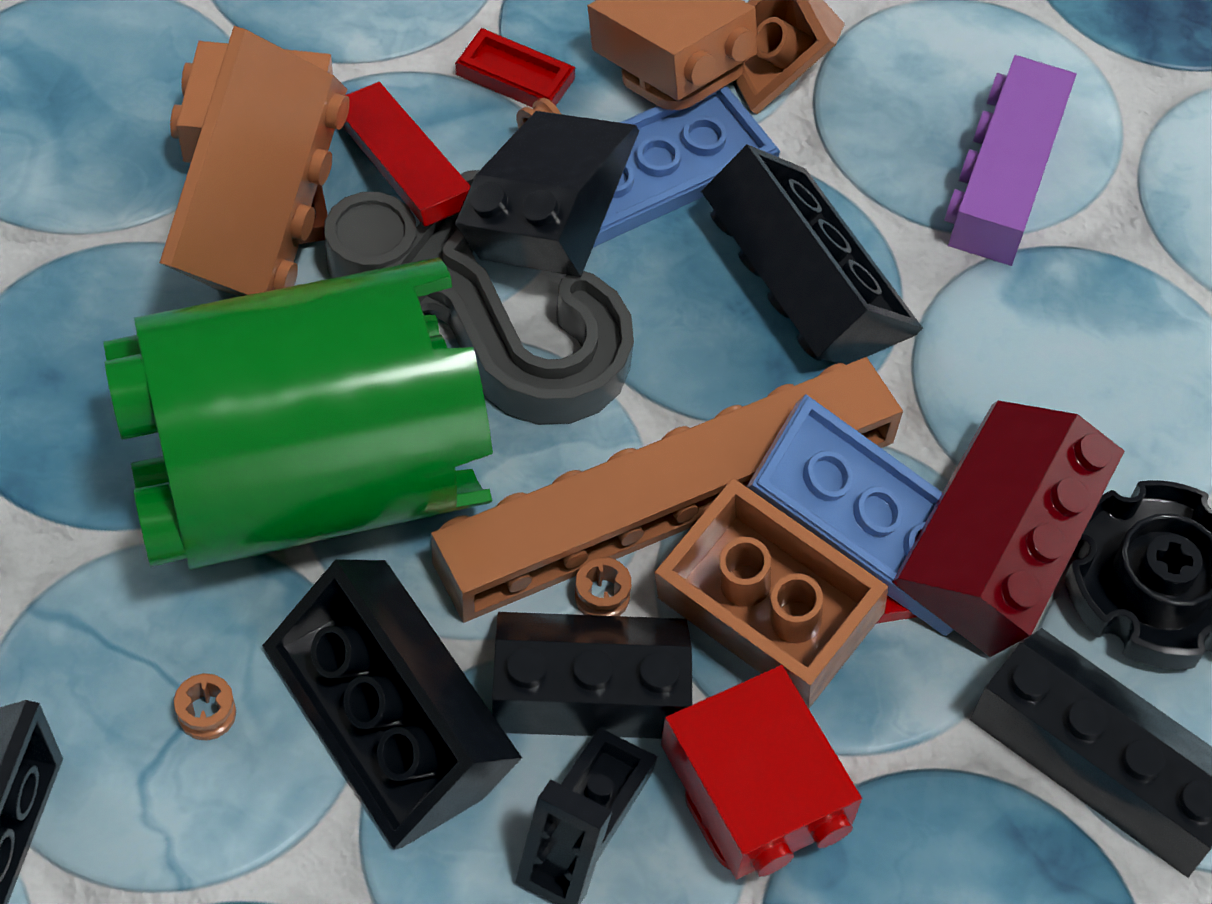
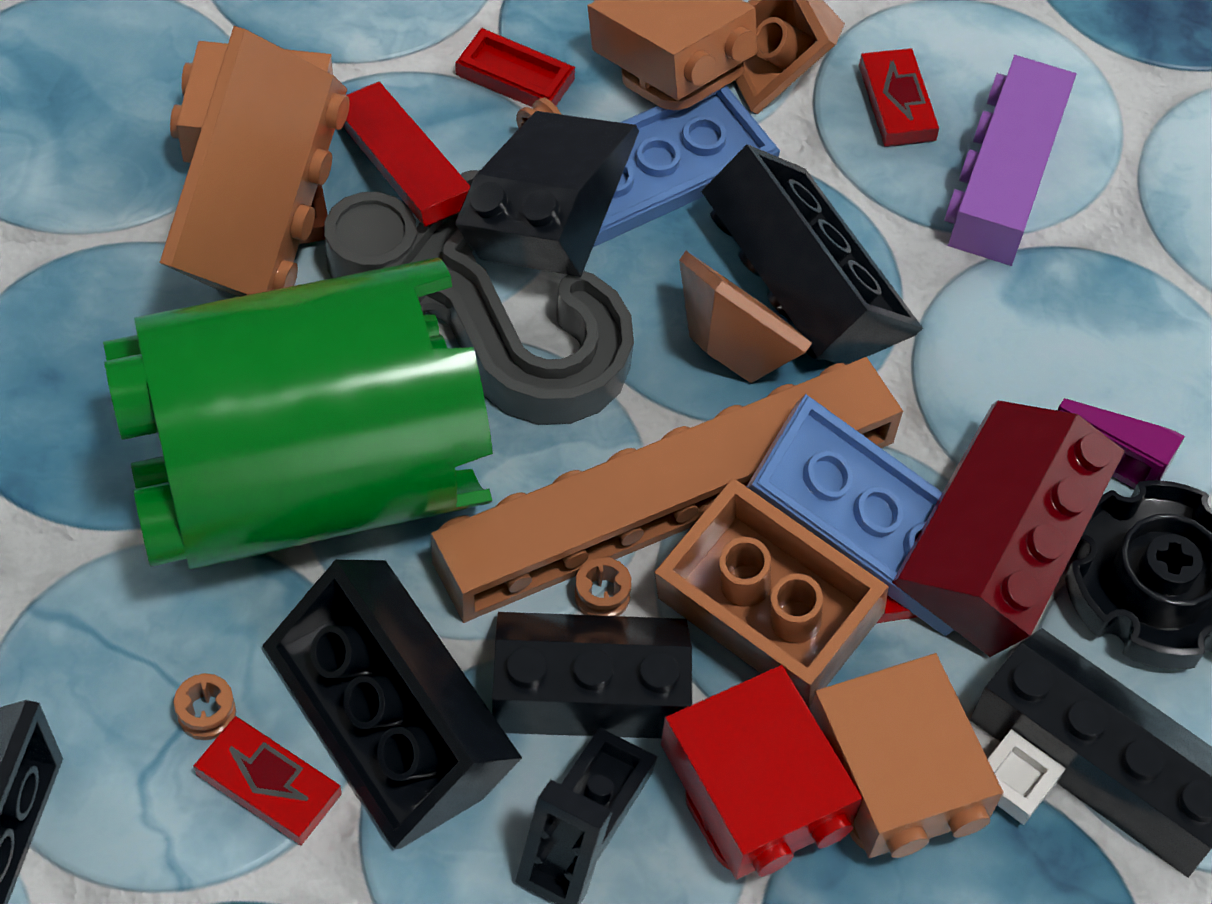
none -> red tile [193,715,342,846]
none -> nougat slope [679,251,812,383]
none -> nougat brick [810,653,1004,859]
none -> red tile [859,48,940,146]
none -> white plate [988,729,1066,825]
none -> magenta slope [1057,398,1185,489]

